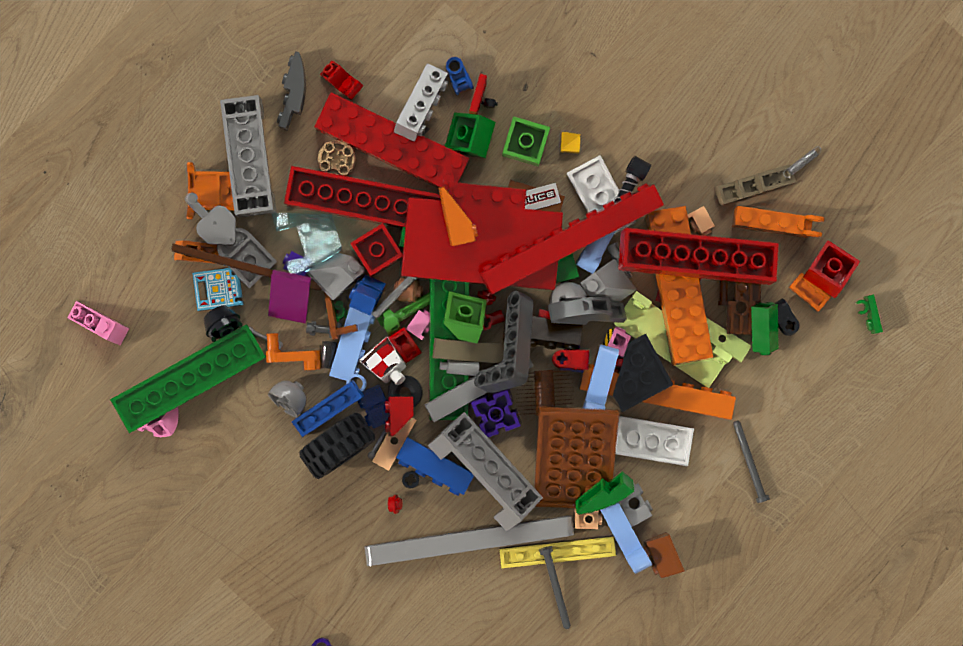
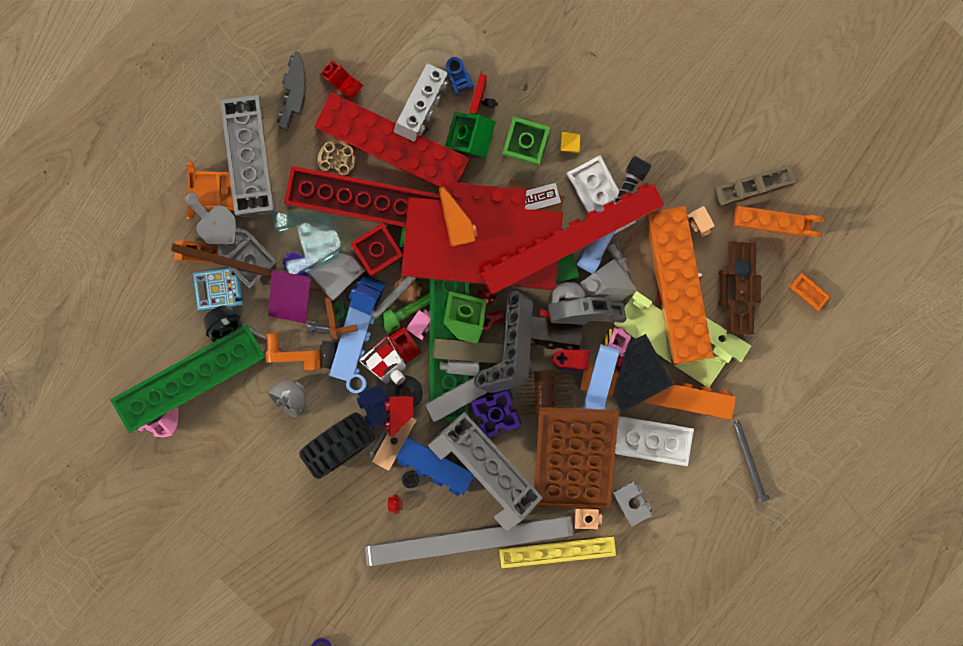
bright pink slope [68,301,129,346] -> none
blue plate [291,380,364,437] -> none
dark grey bar [539,546,571,629] -> none
green slope [575,471,634,515] -> none
light blue beam [600,502,652,574] -> none
red brick [618,228,779,285] -> none
dark orange slope [643,532,684,578] -> none
green brick [751,302,779,355] -> none
black piece [774,298,800,336] -> none
light grey piece [783,146,821,178] -> none
red brick [803,240,860,298] -> none
green plate [855,294,883,334] -> none

